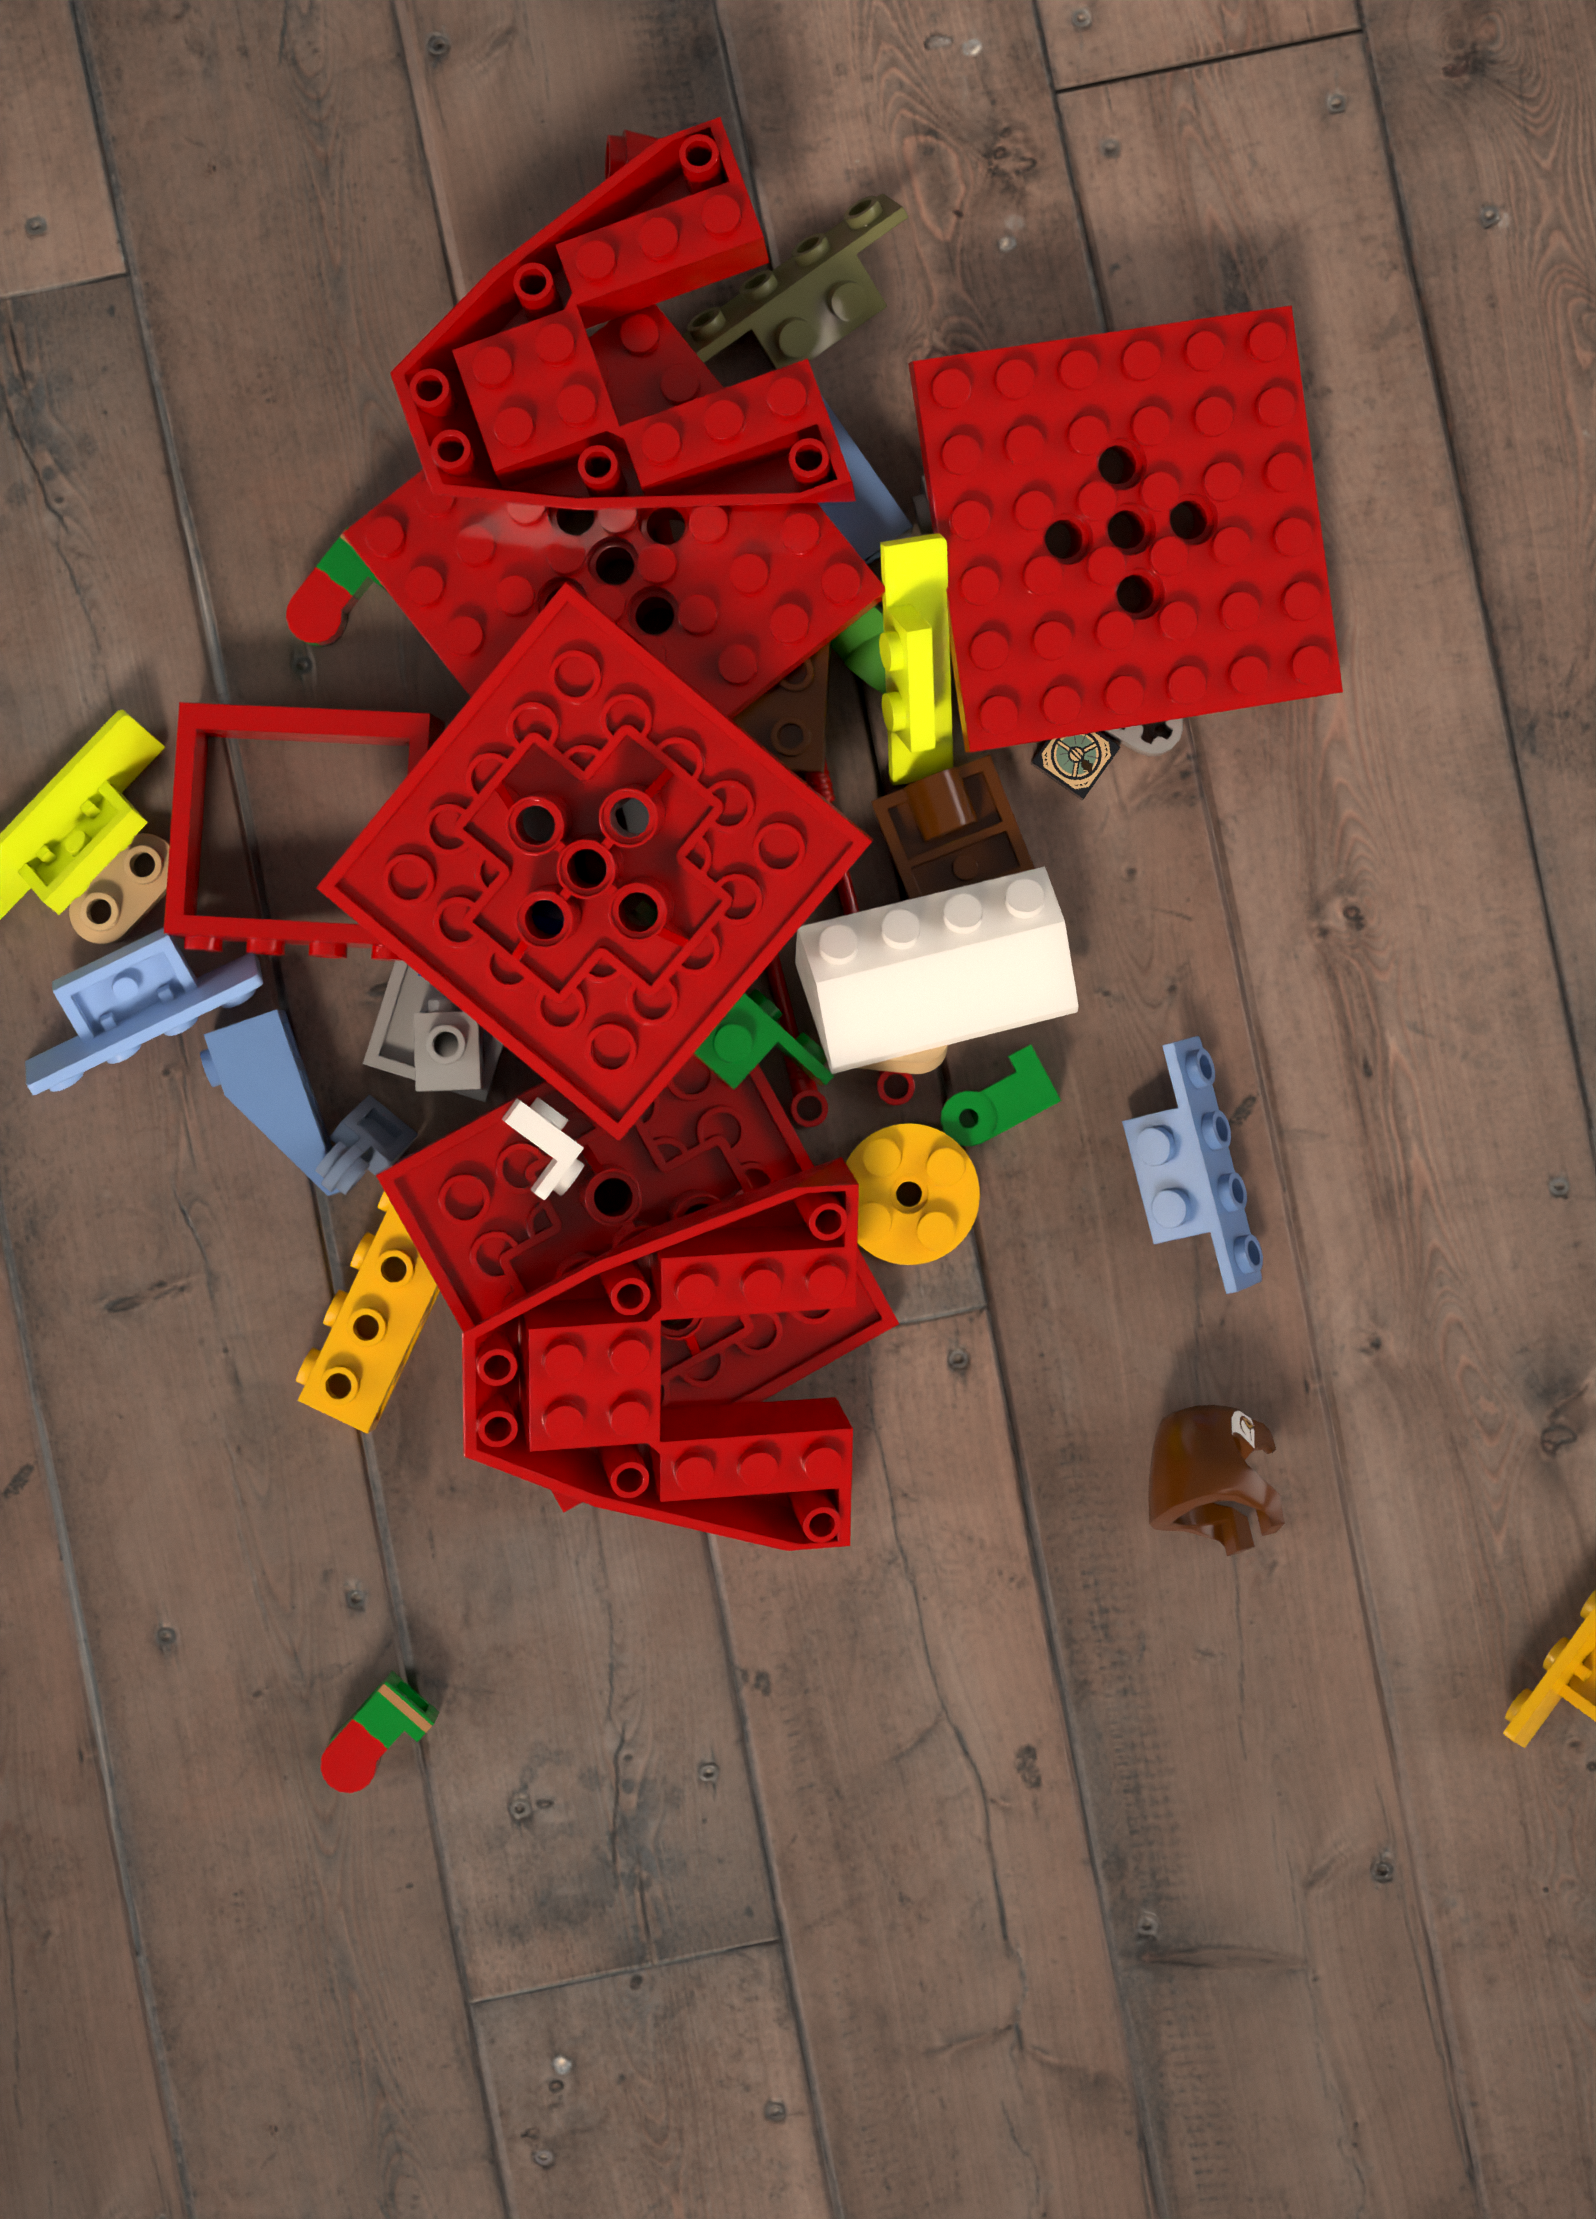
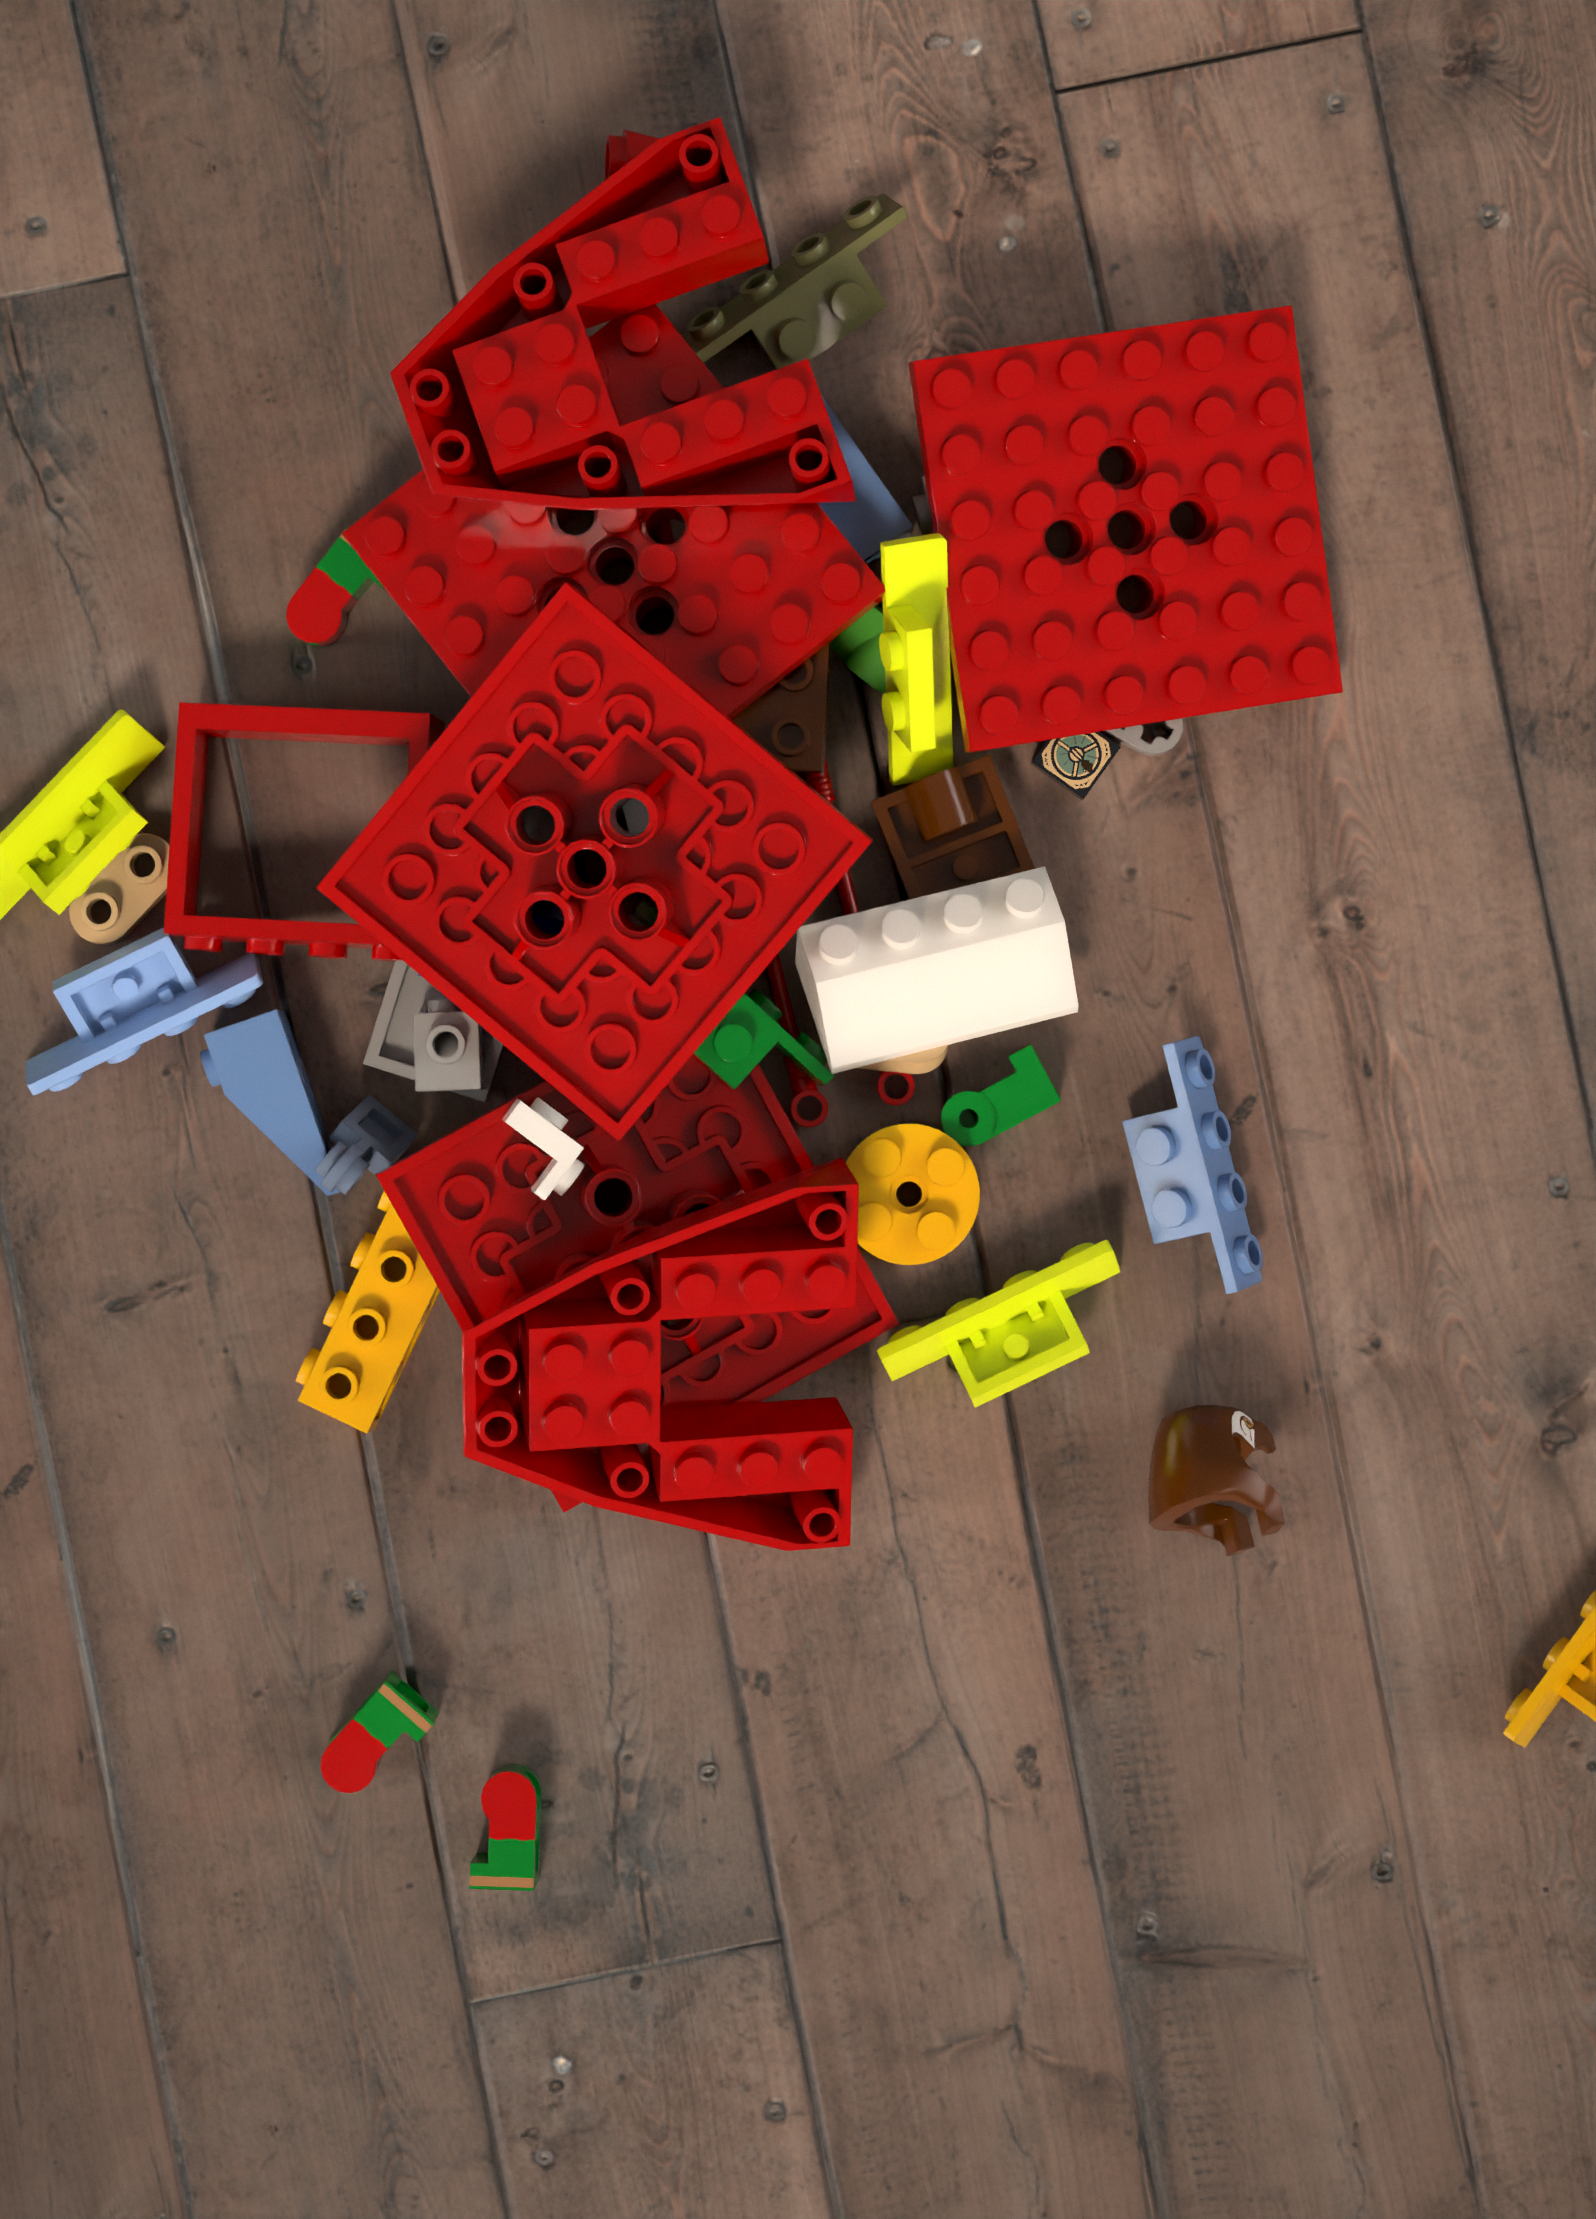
none -> leg [469,1764,542,1891]
none -> neon yellow bracket [877,1240,1121,1408]

